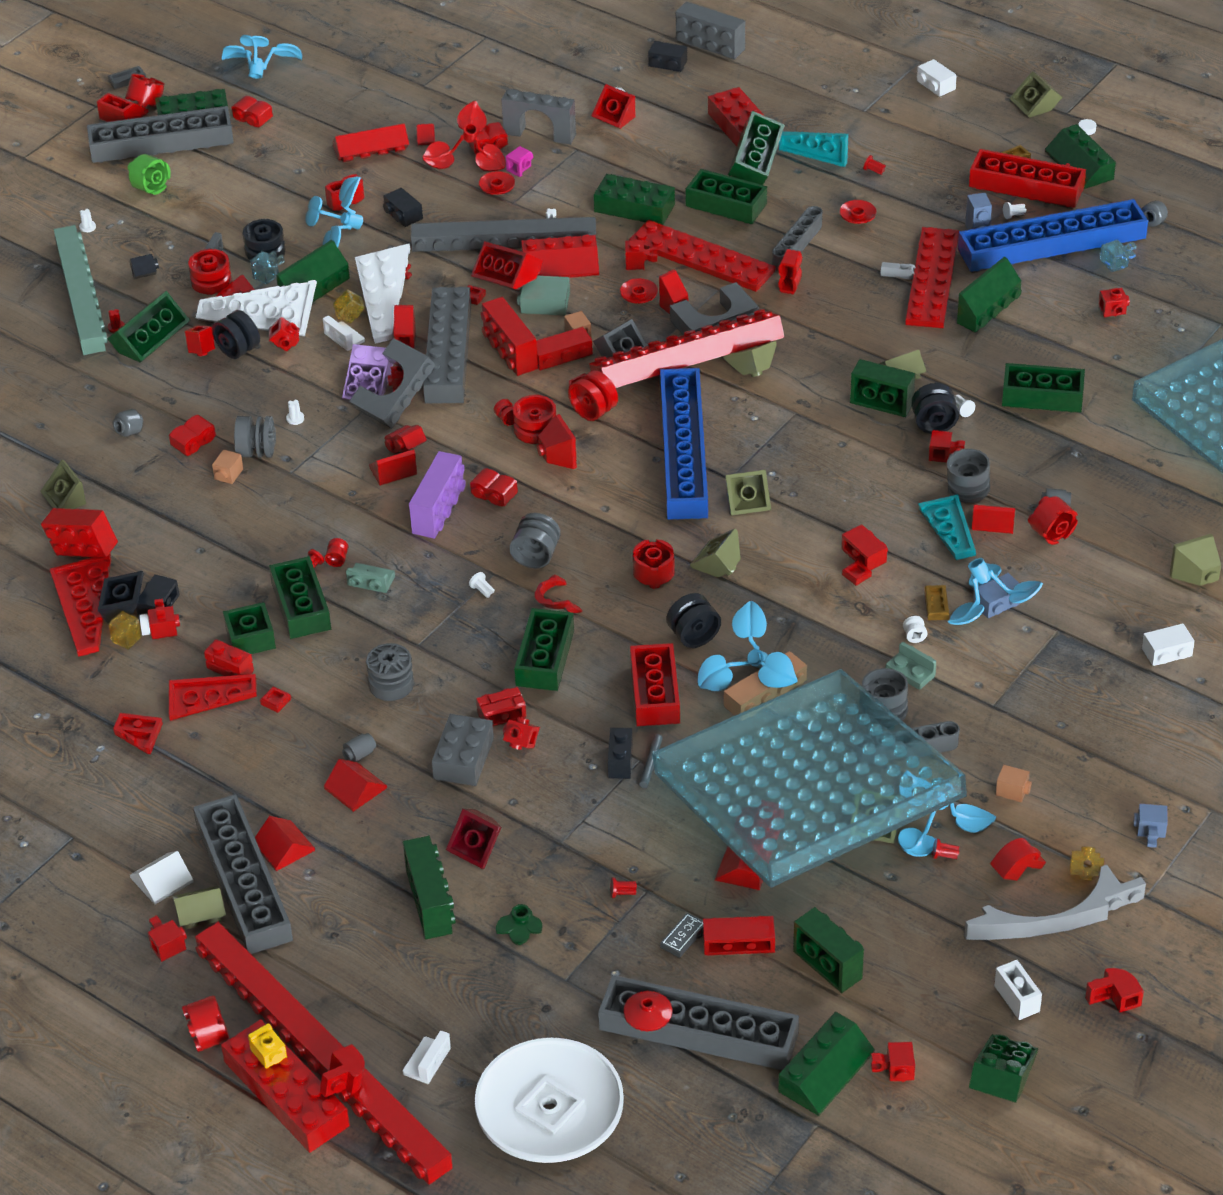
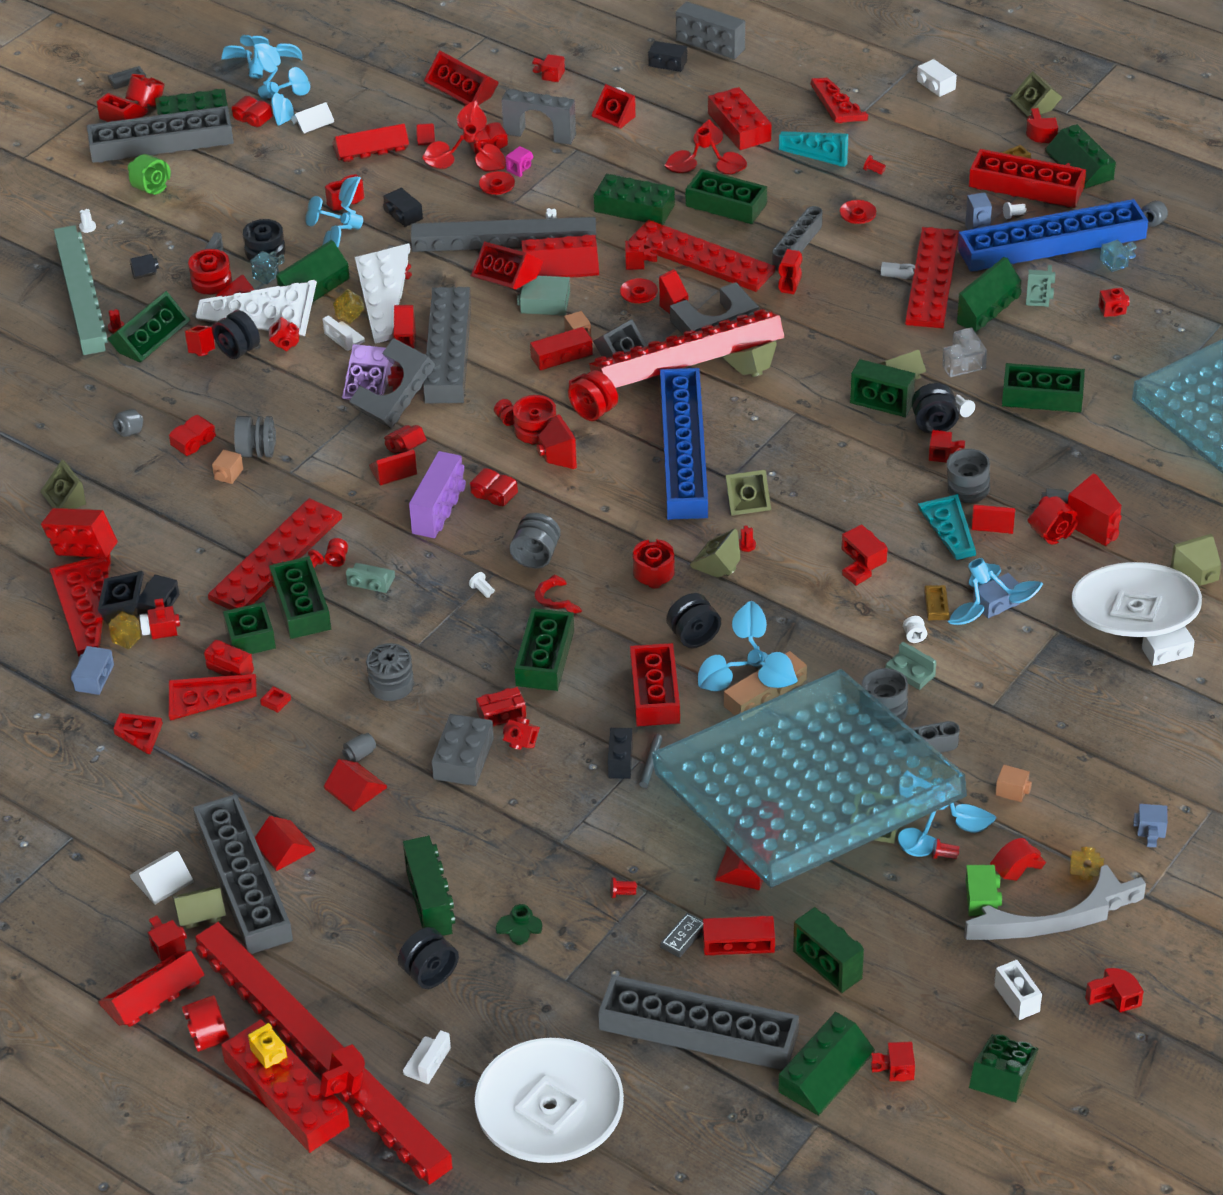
white piece [286,400,304,425] -> none
dark red slope [446,809,502,869] -> none
red tile [468,285,486,305] -> none
red brick [481,296,538,376] -> none
red dish [624,991,672,1031] -> none
dark green brick [728,111,785,185] -> none
white tile [1078,119,1096,135] -> none
none -> sand blue brick [71,646,114,695]
none -> red slope [98,951,205,1027]
none -> red plate [208,498,342,610]
none -> medium azure plant [253,43,310,126]
none -> white panel [291,102,334,134]
none -> black wheel [397,927,459,989]
none -> red slope [424,50,499,105]
none -> red brick [532,54,565,82]
none -> red plant [664,119,747,175]
none -> red piece [739,525,756,552]
none -> red wing [810,78,868,123]
none -> clear brick [942,327,987,377]
none -> bright green brick [965,865,1002,916]
none -> red brick [1026,108,1058,143]
none -> sand green bracket [1026,265,1055,307]
none -> red slope [1068,473,1122,547]
none -> white dish [1072,562,1202,637]

